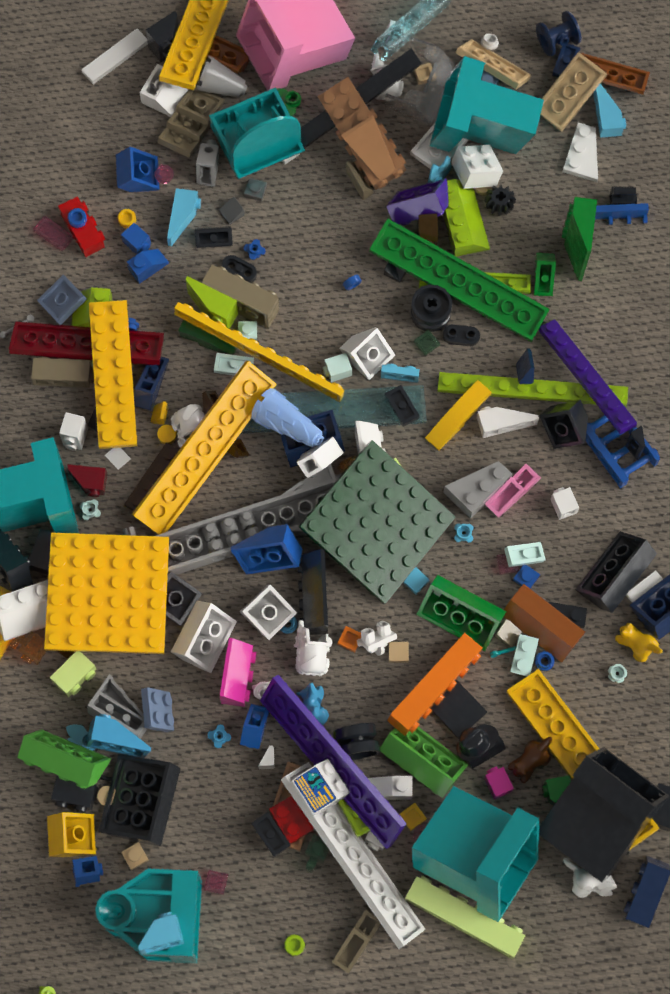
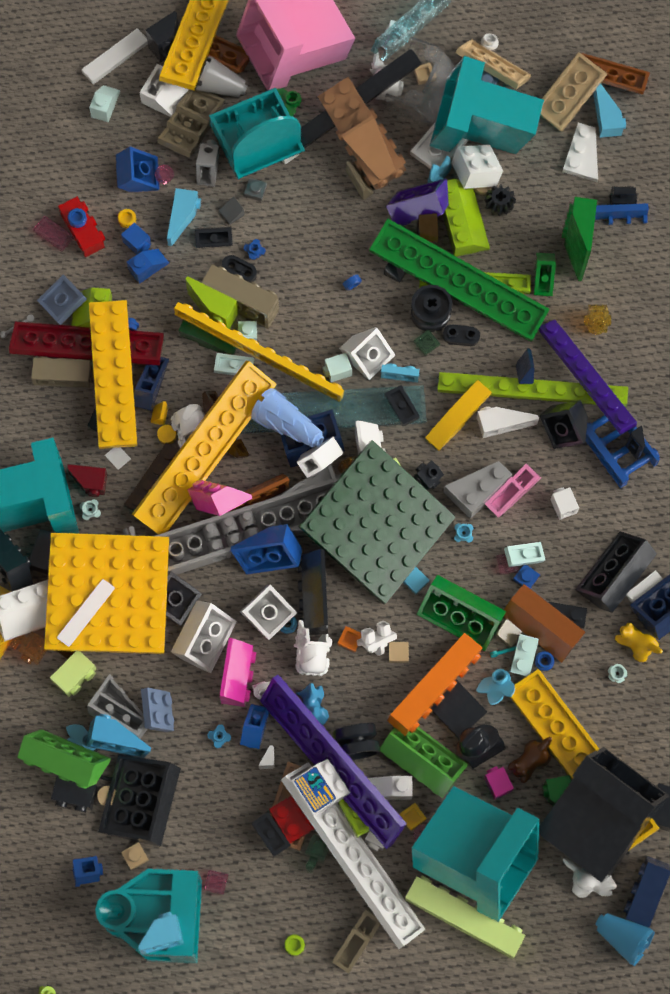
yellow slope [47,812,96,857] -> none
white brick [59,412,88,451] -> none
dark blue hose [536,11,582,56] -> none
dark blue plate [552,43,581,77] -> none
none -> white sticker [57,579,115,647]
none -> light aqua slope [89,85,120,122]
none -> dark pink slope [187,480,252,516]
none -> dark orange slope [217,473,289,516]
none -> black brick [412,460,444,490]
none -> medium azure plate [476,669,515,705]
none -> clear yellow brick [584,305,611,335]
none -> dark azure cone [595,913,655,966]

